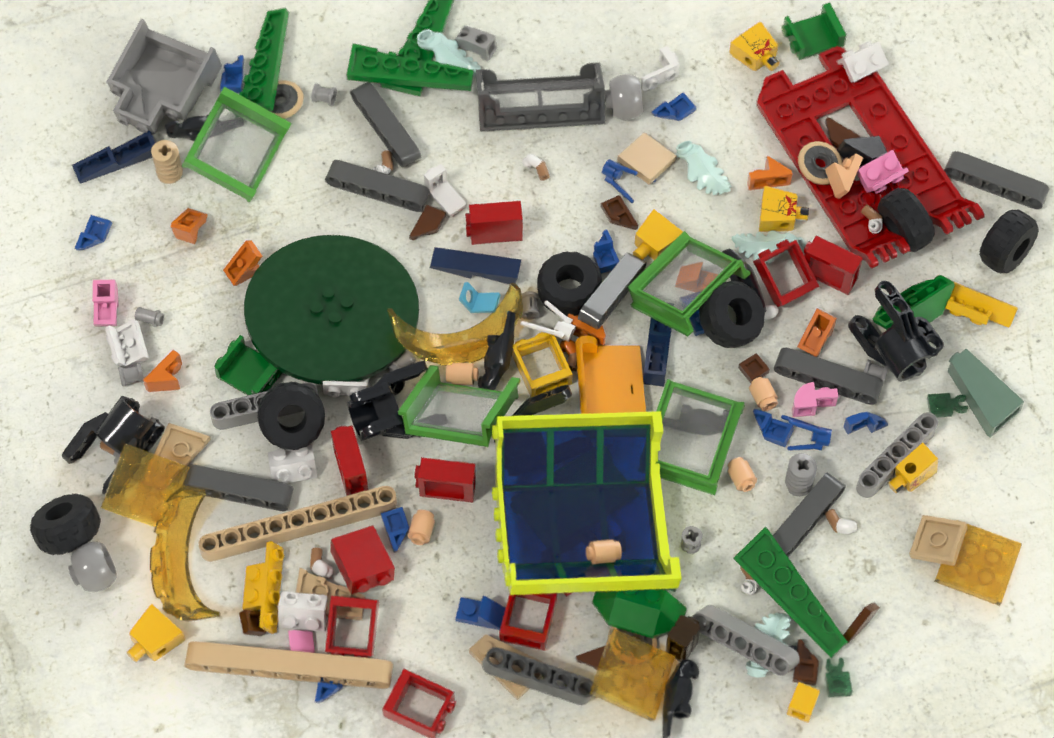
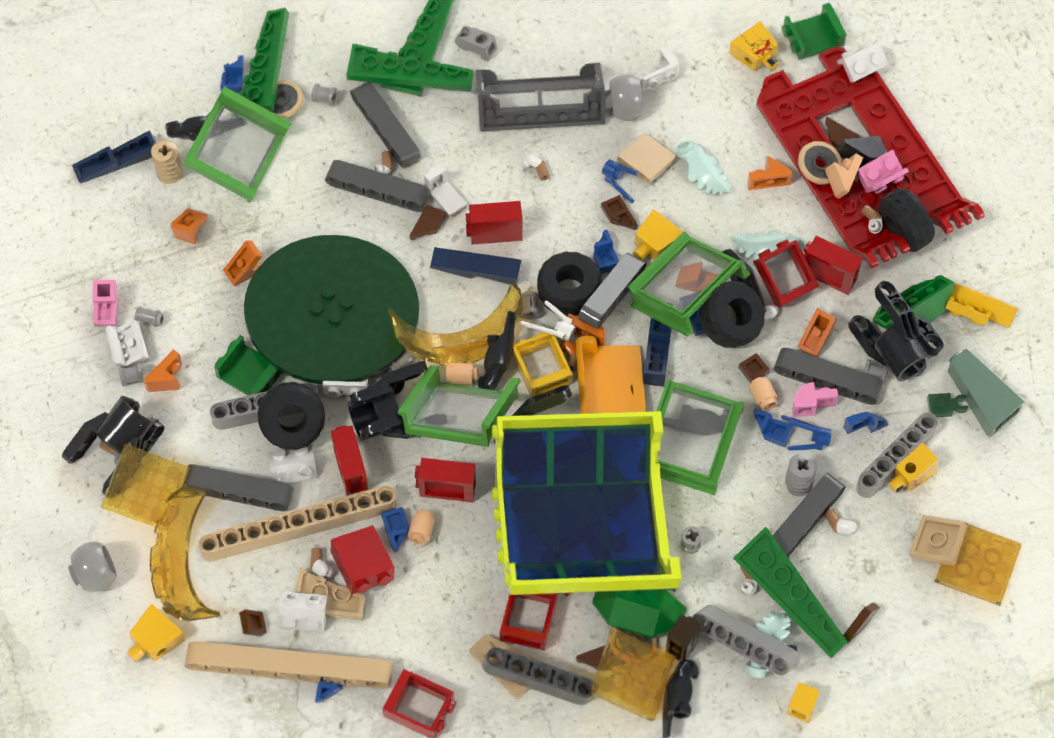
black tyre [30,493,101,555] -> none
blue slope [75,215,112,251] -> none
light grey panel [106,19,222,134] -> none
tan wing [142,423,211,491] -> none
yellow bracket [242,541,284,634] -> none
bright pink slope [288,630,315,653] -> none
red window [325,595,379,658] -> none
light aqua plant [417,29,481,77] -> none
blue slope [456,596,506,630] -> none
medium azure bracket [459,282,501,313] -> none
light nougat brick [586,539,622,565] -> none
blue slope [651,92,697,121] -> none
light nougat brick [727,457,757,492] -> none
yellow torso [759,186,809,232] -> none
reddish brown tile [792,639,819,686] -> none
clear green plate [824,658,853,698] -> none
dark grey beam [944,151,1049,209] -> none
black tyre [979,209,1039,273] -> none

